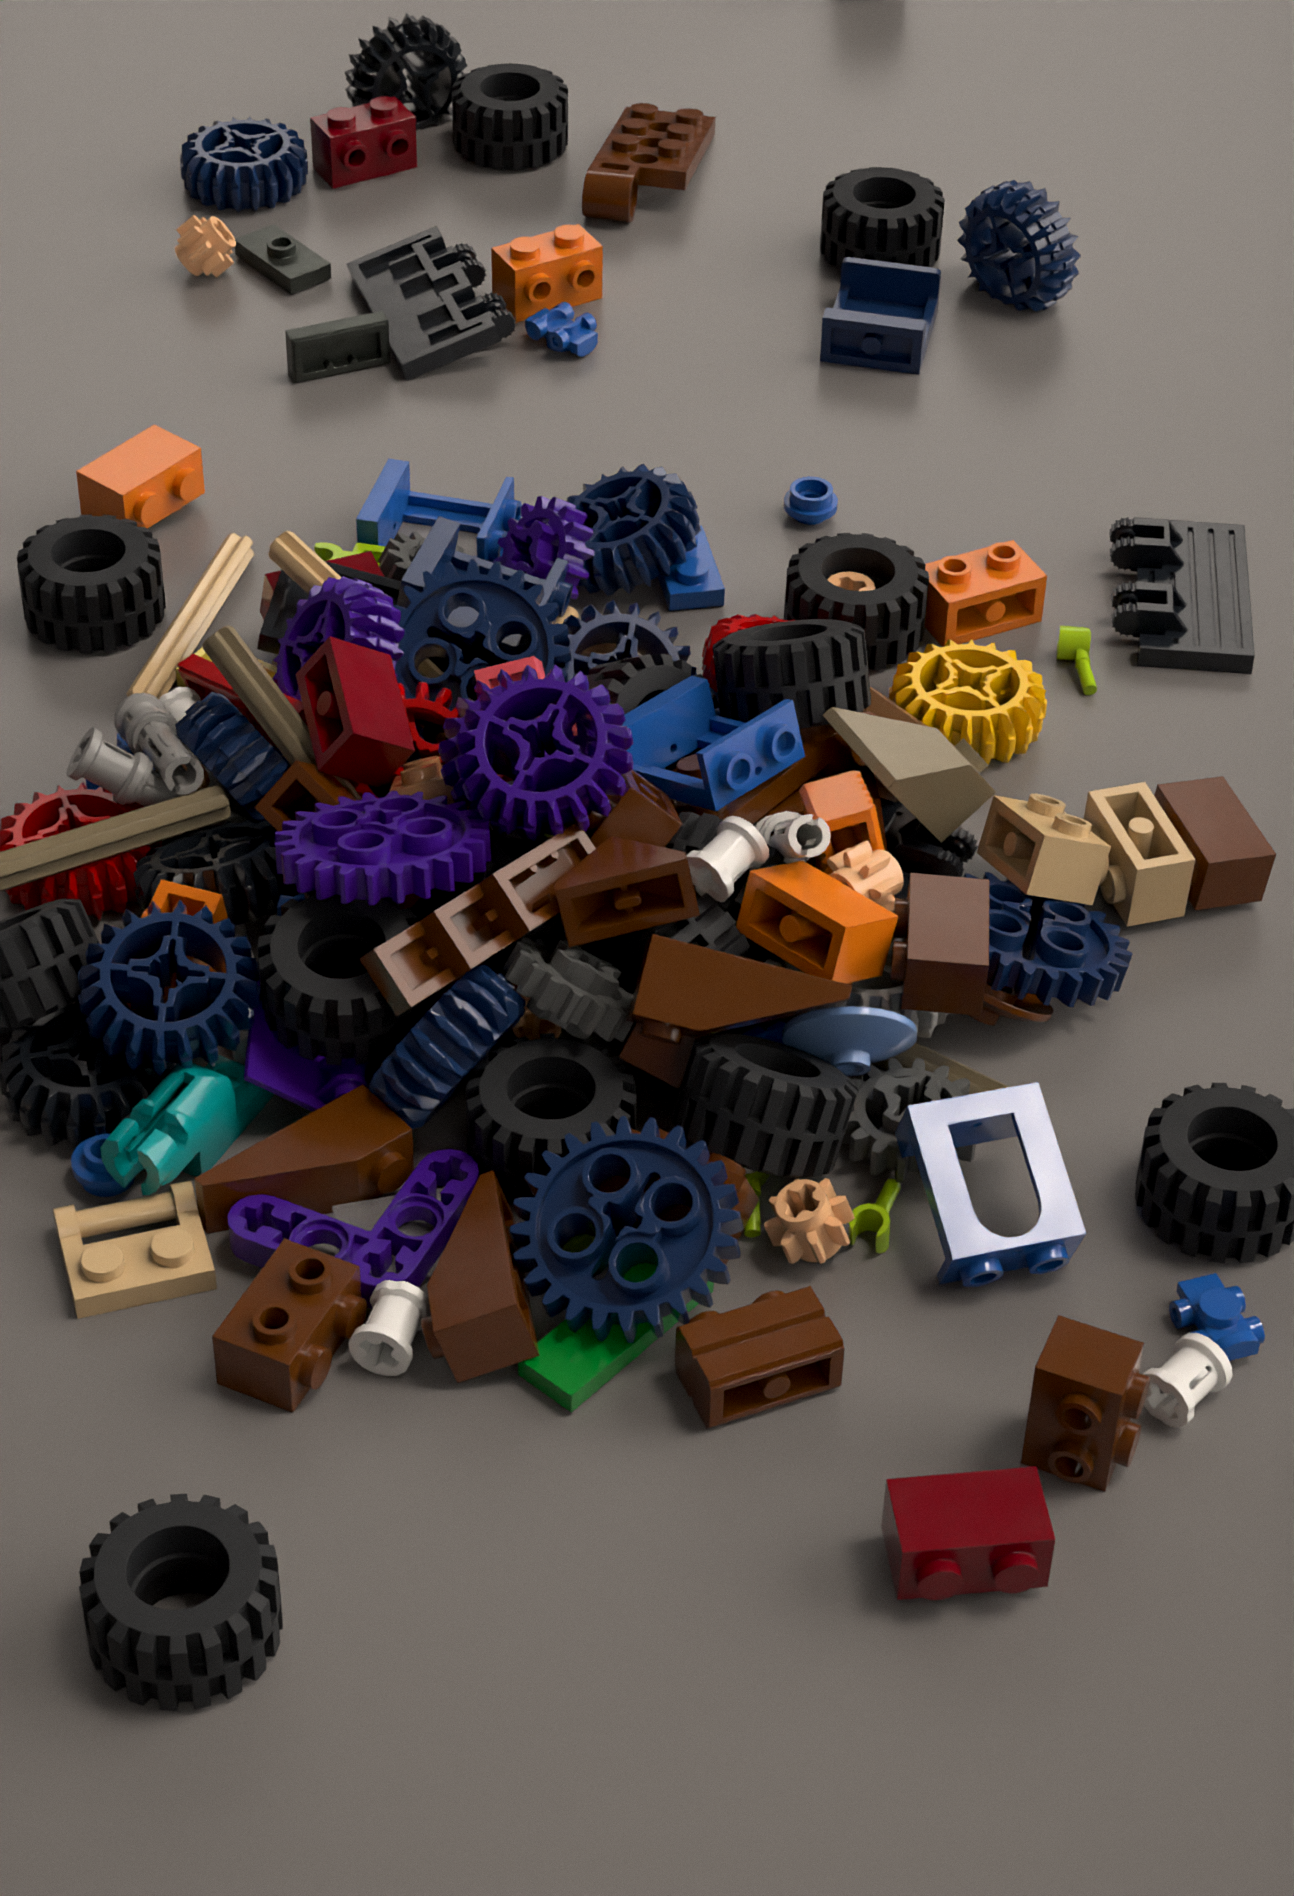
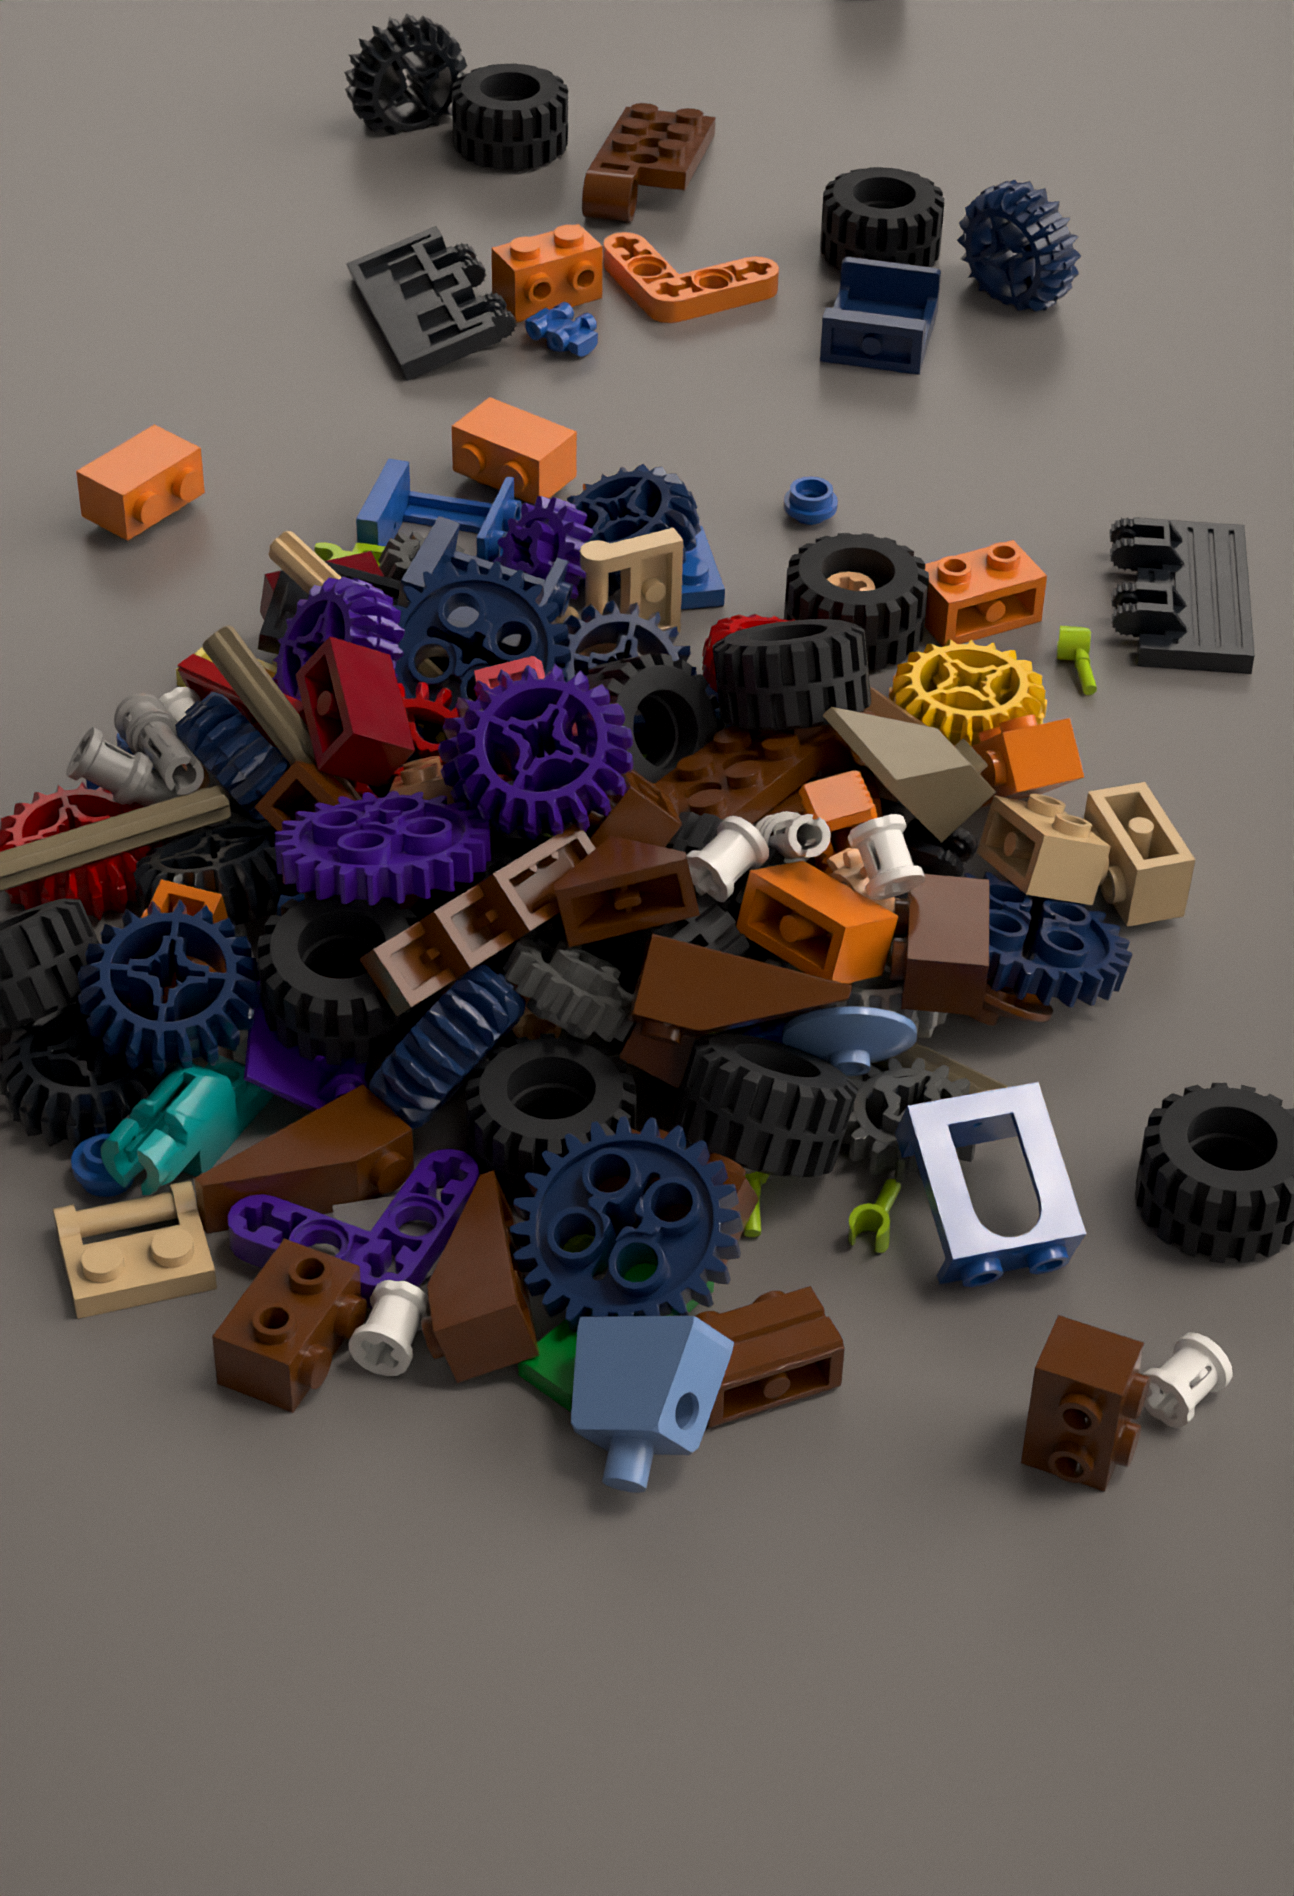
black tyre [17,514,166,653] -> none
black tyre [79,1493,283,1711] -> none
tan axle [127,533,254,699] -> none
light nougat gear [175,215,236,278] -> none
dark blue gear [180,117,308,213] -> none
pearl dark grey plate [234,224,331,294] -> none
pearl dark grey plate [285,311,390,383] -> none
dark red brick [310,96,417,189] -> none
blue panel [622,676,805,811] -> none
light nougat gear [764,1178,855,1264] -> none
dark red brick [881,1466,1056,1600] -> none
reddish brown brick [1154,776,1276,910] -> none
blue piece [1169,1273,1265,1361] -> none
none -> orange brick [451,397,577,504]
none -> medium blue torso [571,1316,734,1493]
none -> tan plate [580,528,683,633]
none -> orange beam [603,232,779,323]
none -> white bush [848,814,925,900]
none -> orange brick [971,715,1084,808]

